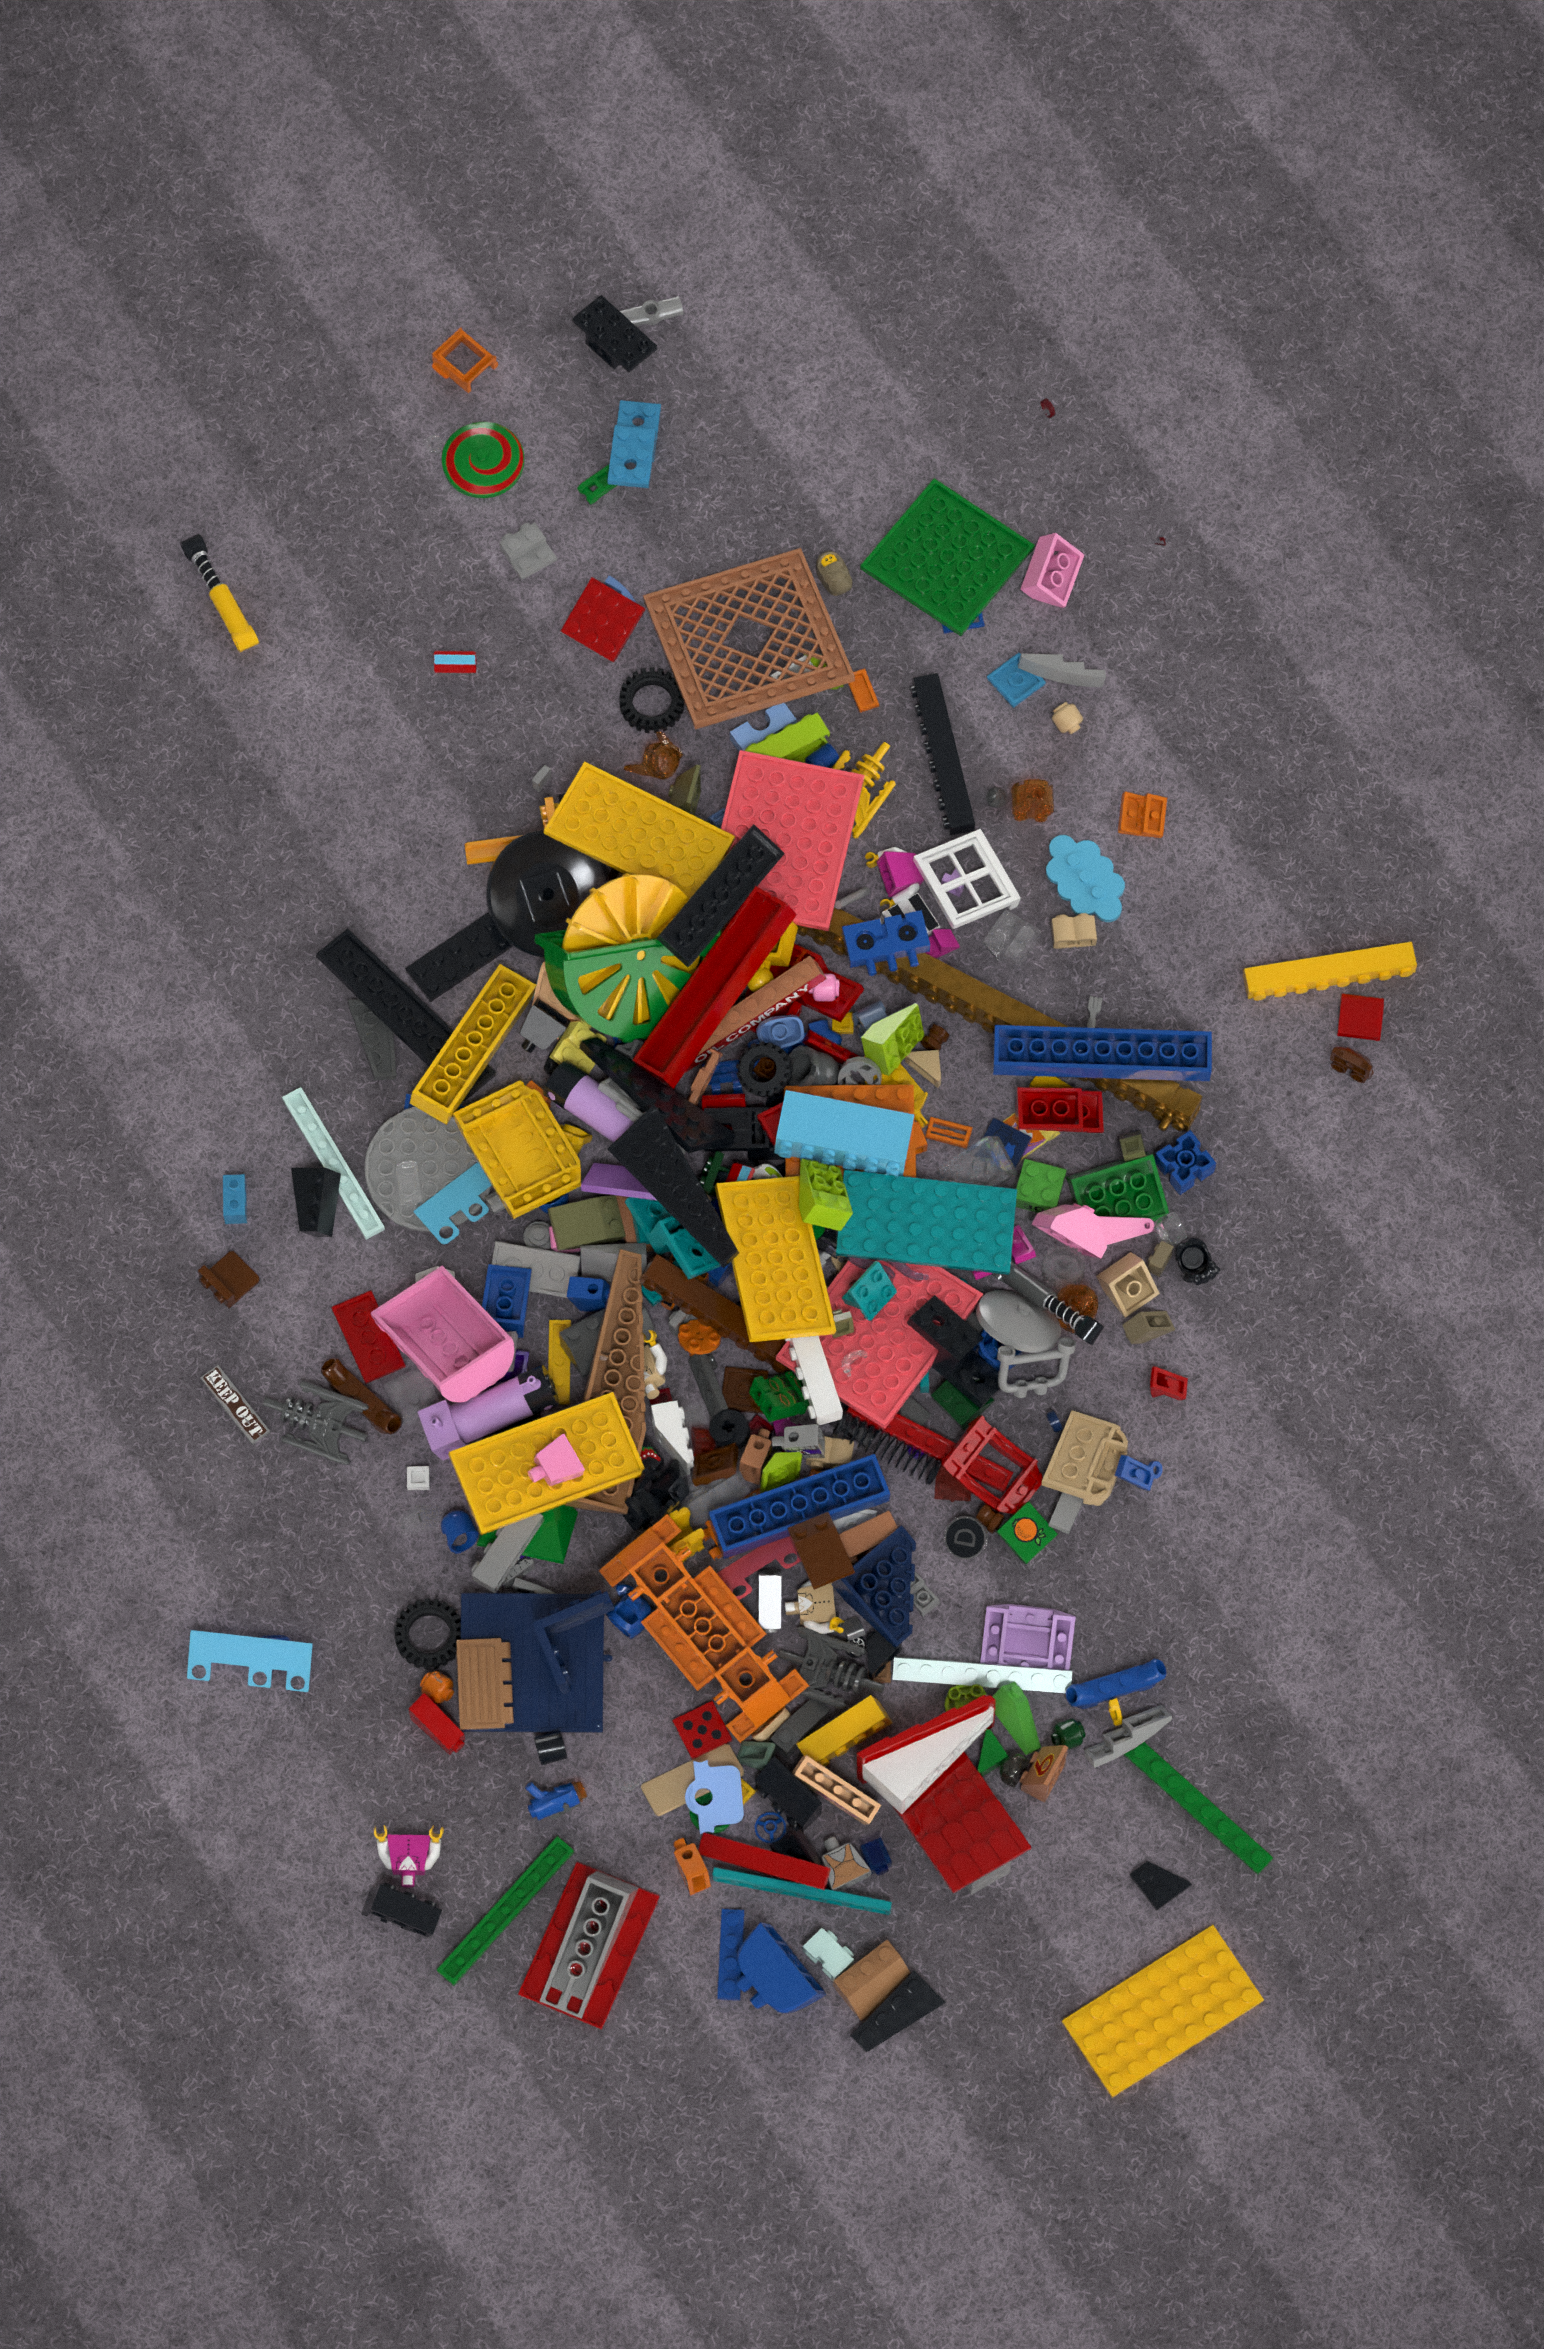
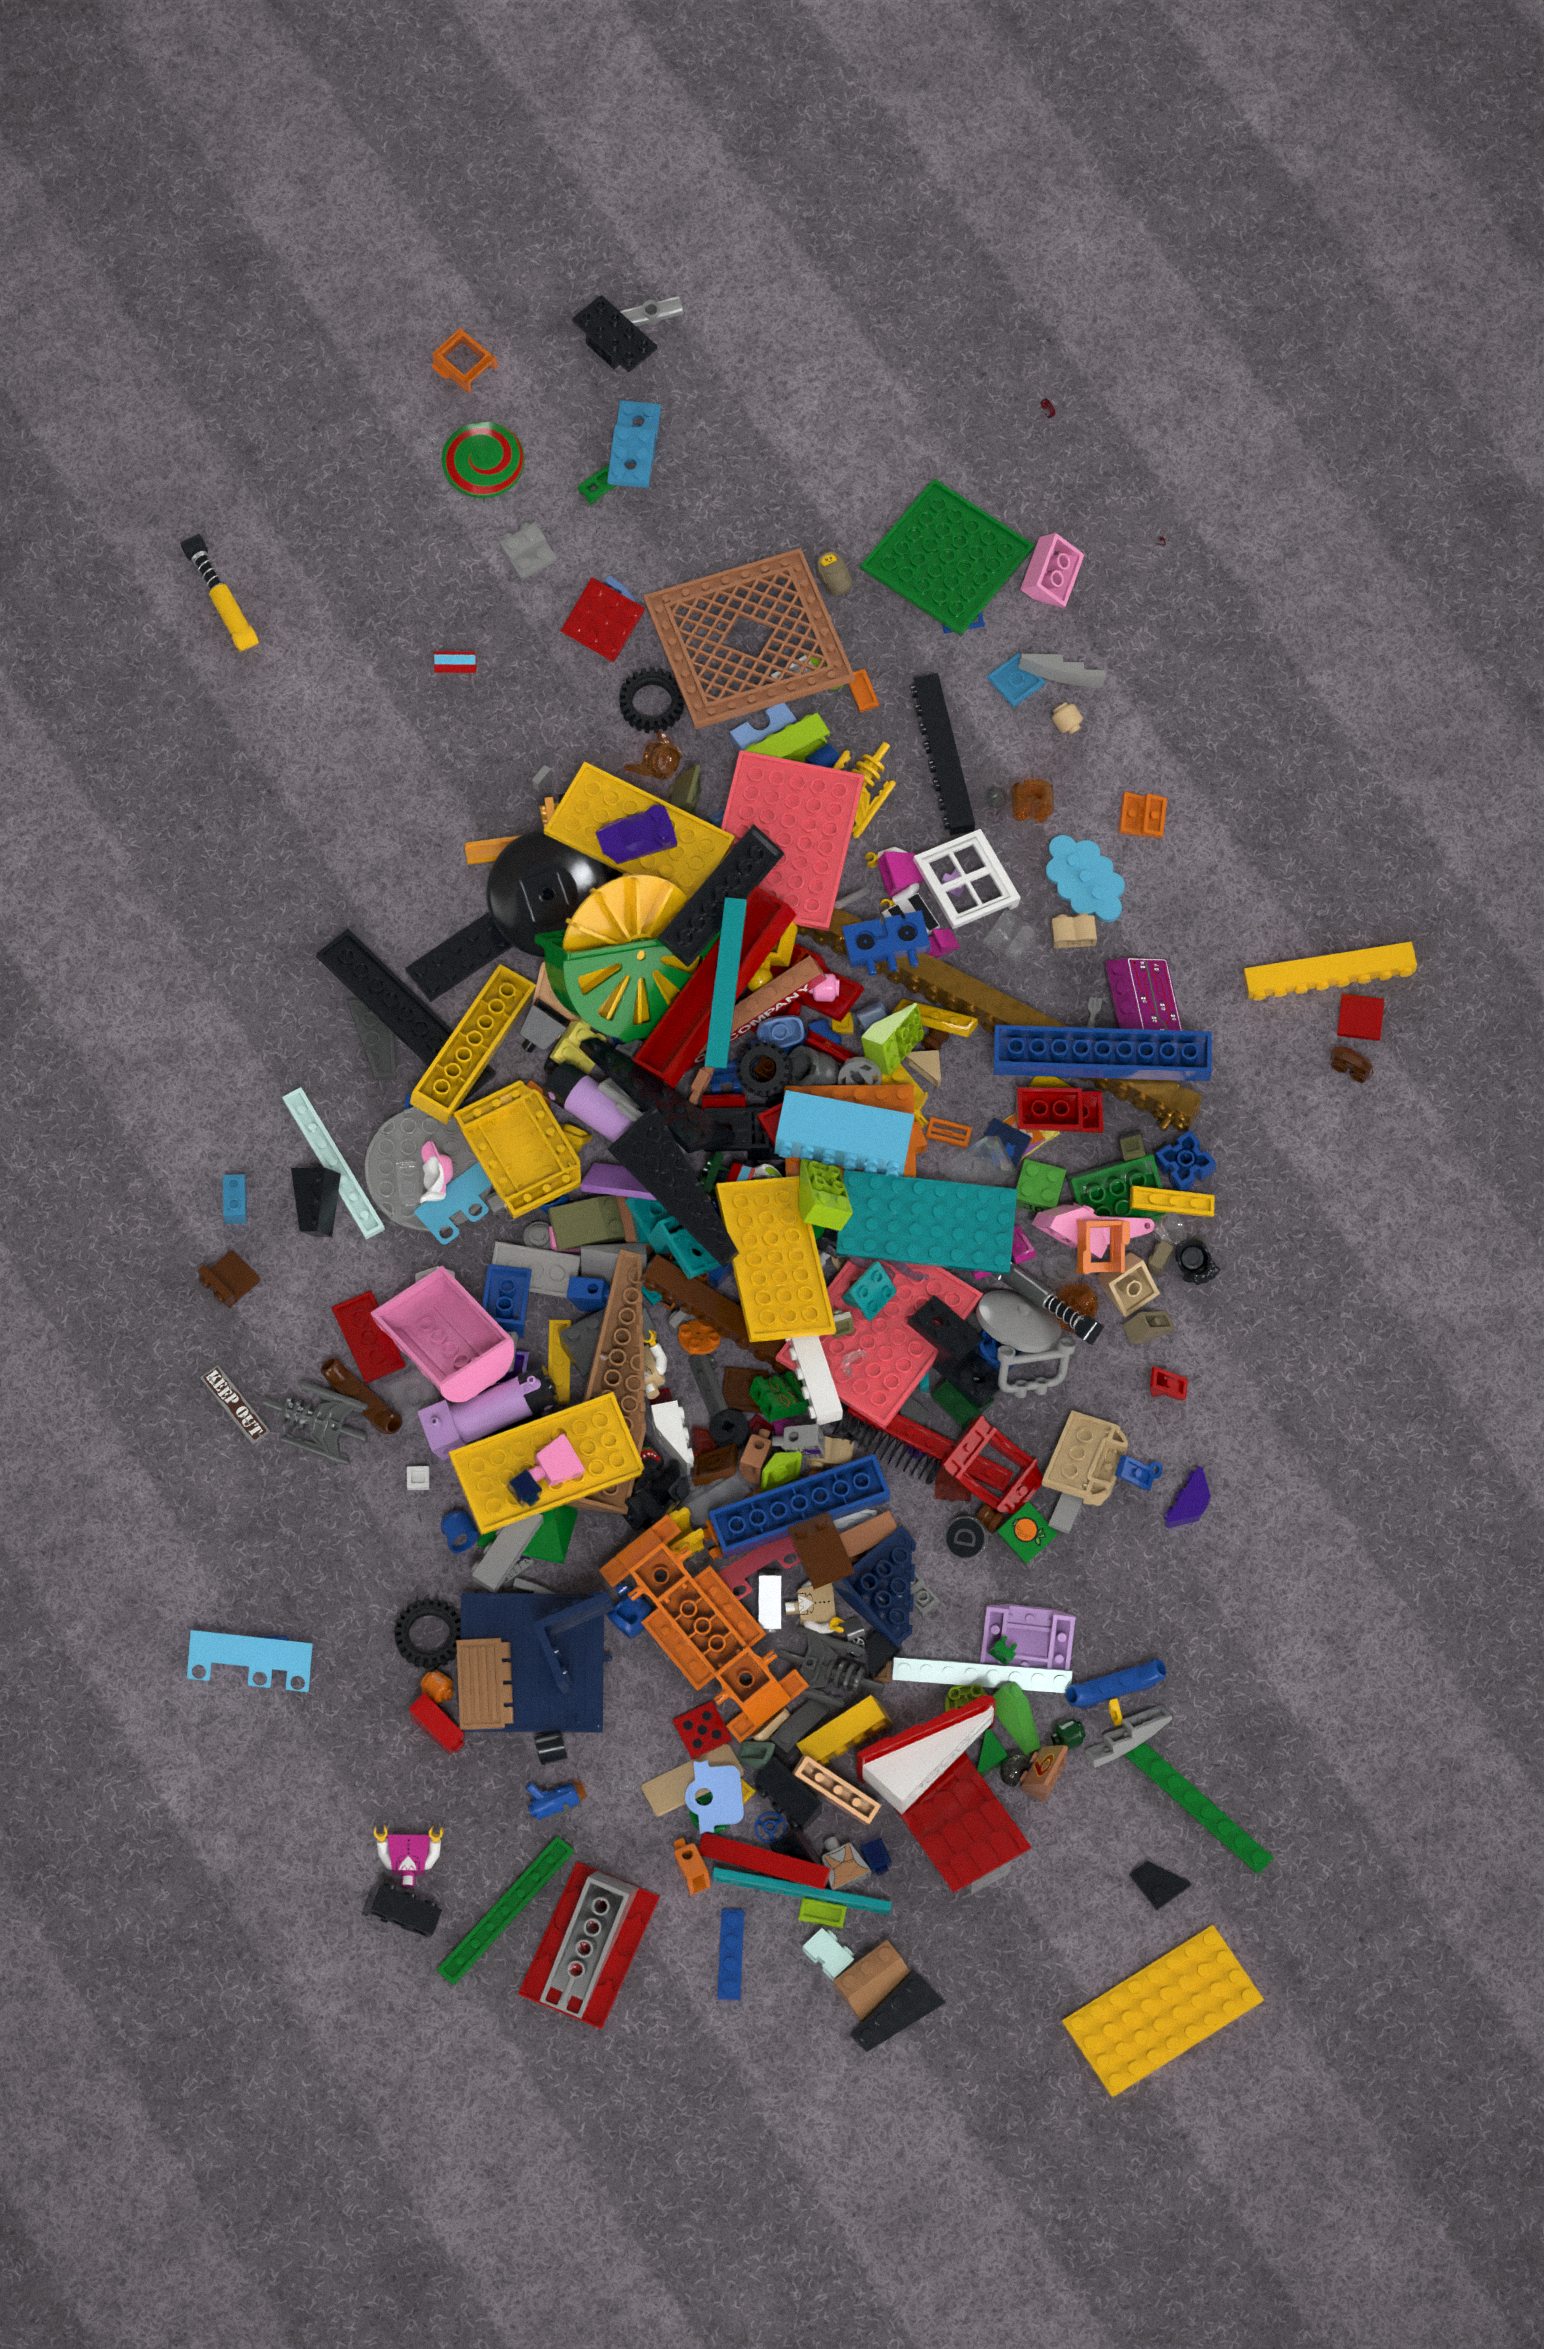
blue hips [736,1923,827,2014] -> none
dark blue tile [1046,1410,1063,1433] -> none
none -> hair [420,1141,453,1203]
none -> clear blue brick [507,1469,542,1508]
none -> dark purple slope [595,805,677,865]
none -> teal tile [705,897,747,1070]
none -> lime tile [798,1897,847,1929]
none -> yellow tile [892,999,978,1038]
none -> green tile [988,1636,1017,1665]
none -> orange piece [1075,1219,1130,1274]
none -> magenta slope [1104,958,1183,1031]
none -> yellow tile [1130,1186,1215,1217]
none -> dark purple slope [1164,1466,1211,1528]

